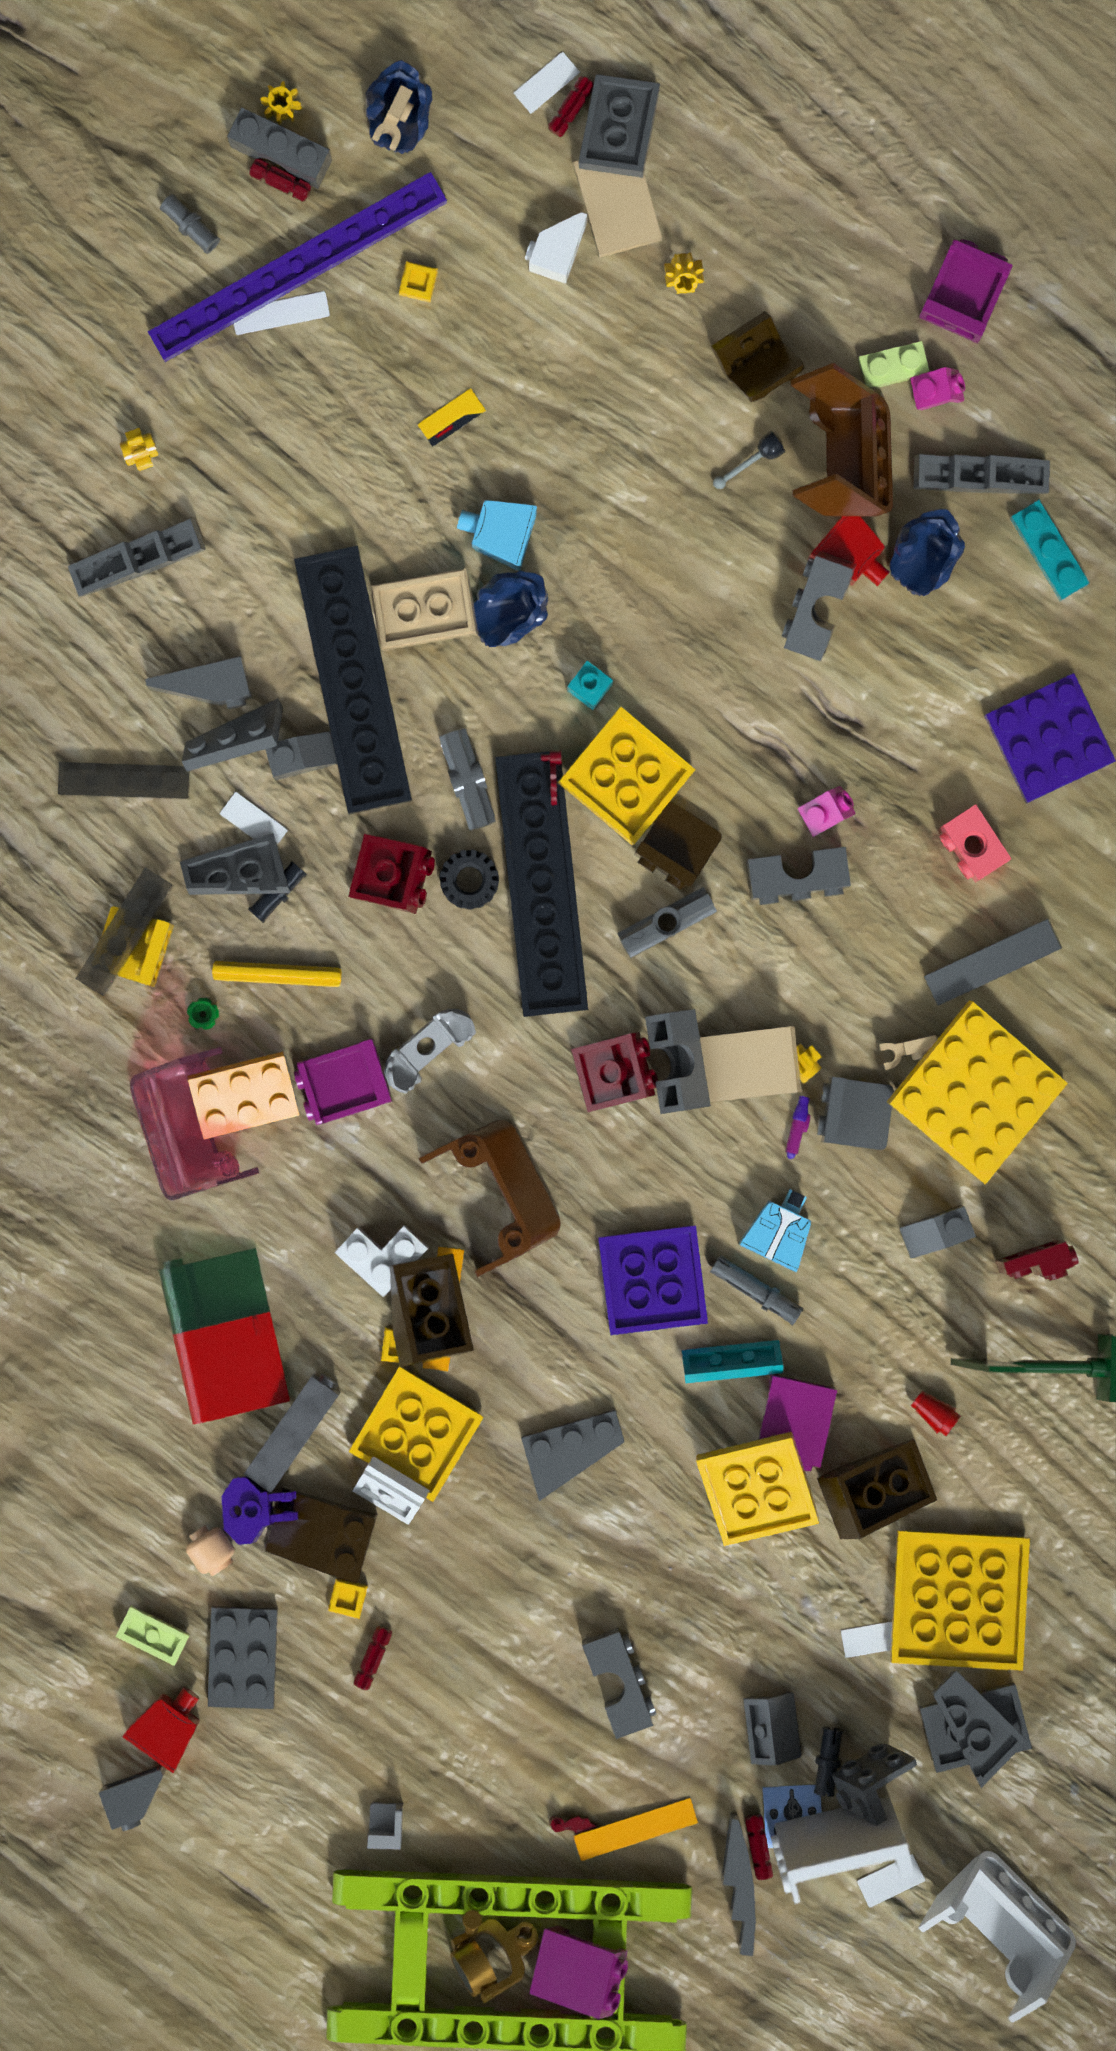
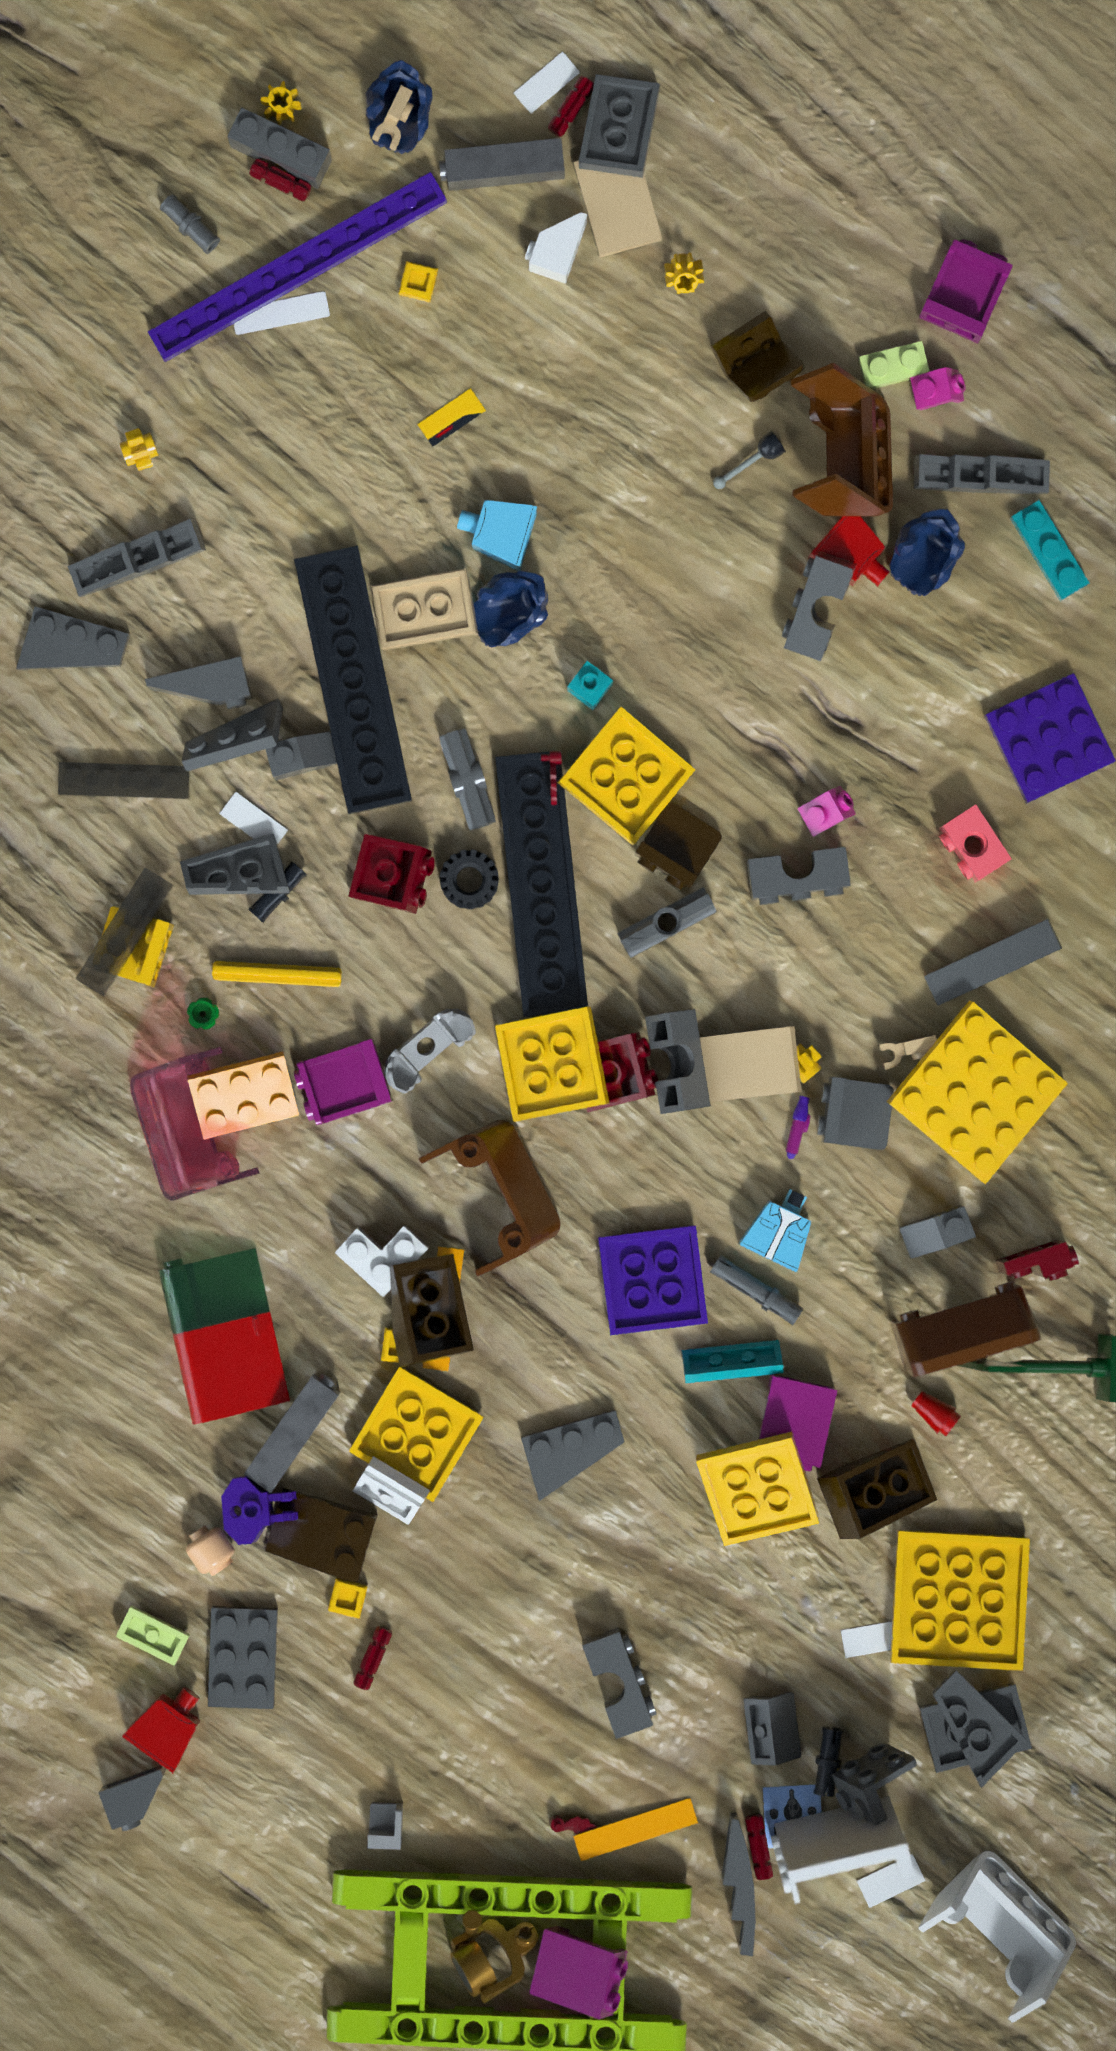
none -> dark grey wing [16,607,130,670]
none -> flat silver brick [439,138,565,191]
none -> yellow plate [495,1006,609,1122]
none -> reddish brown windscreen [890,1281,1041,1377]

